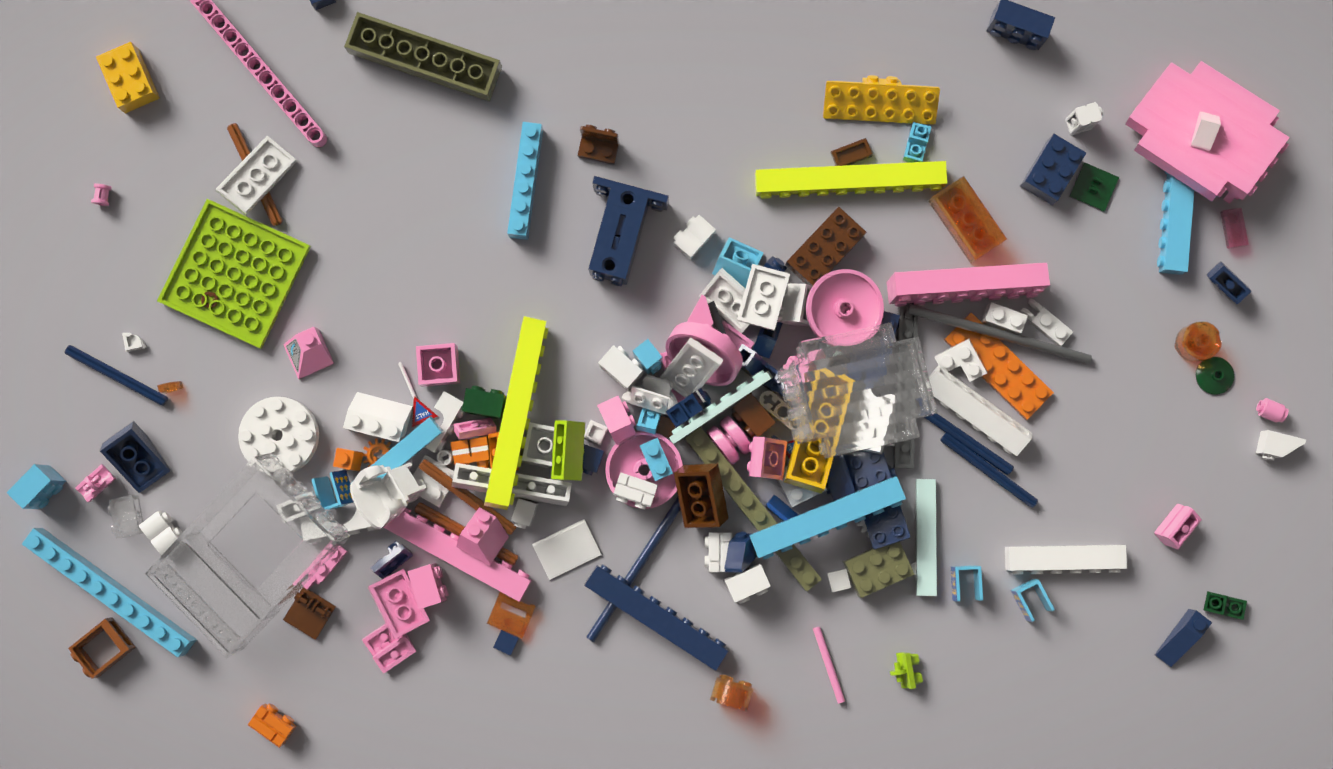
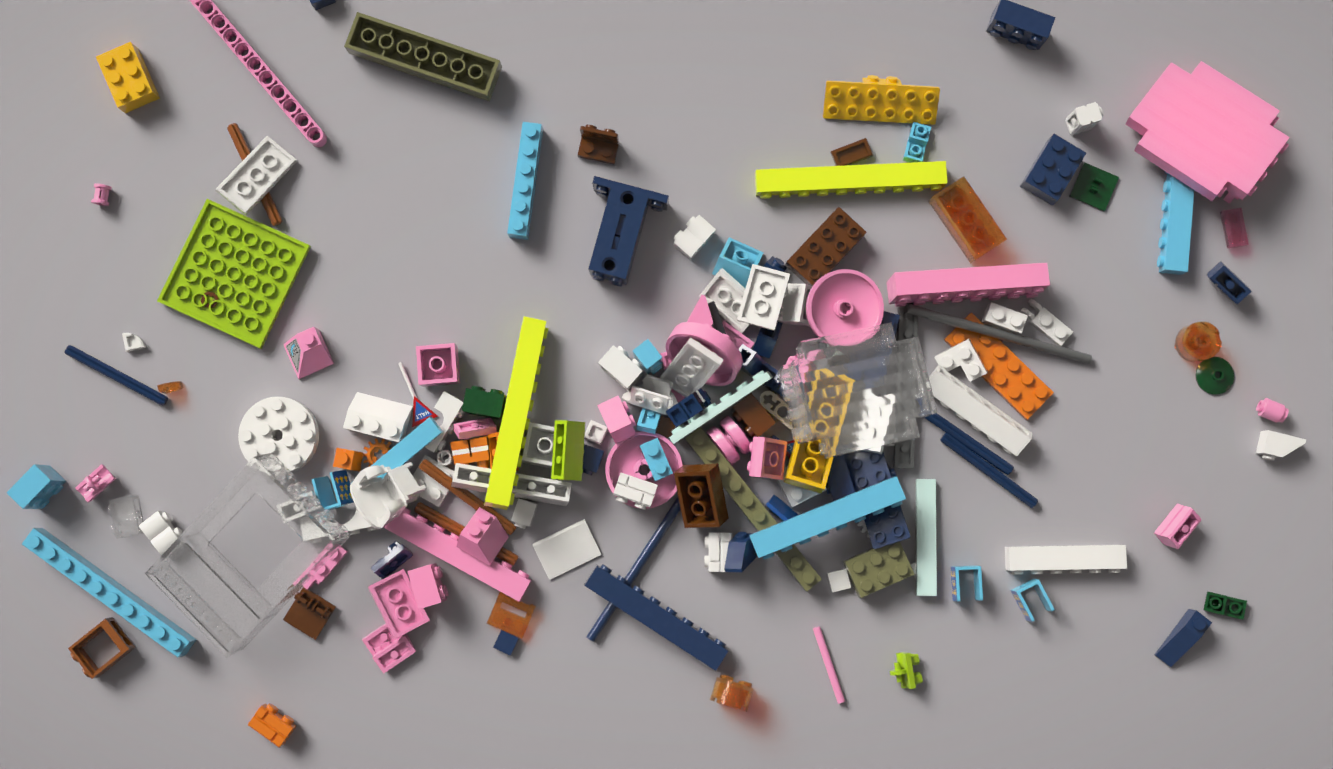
dark blue slope [100,421,170,493] -> none
white brick [724,564,771,604] -> none
white slope [1190,111,1221,151] -> none

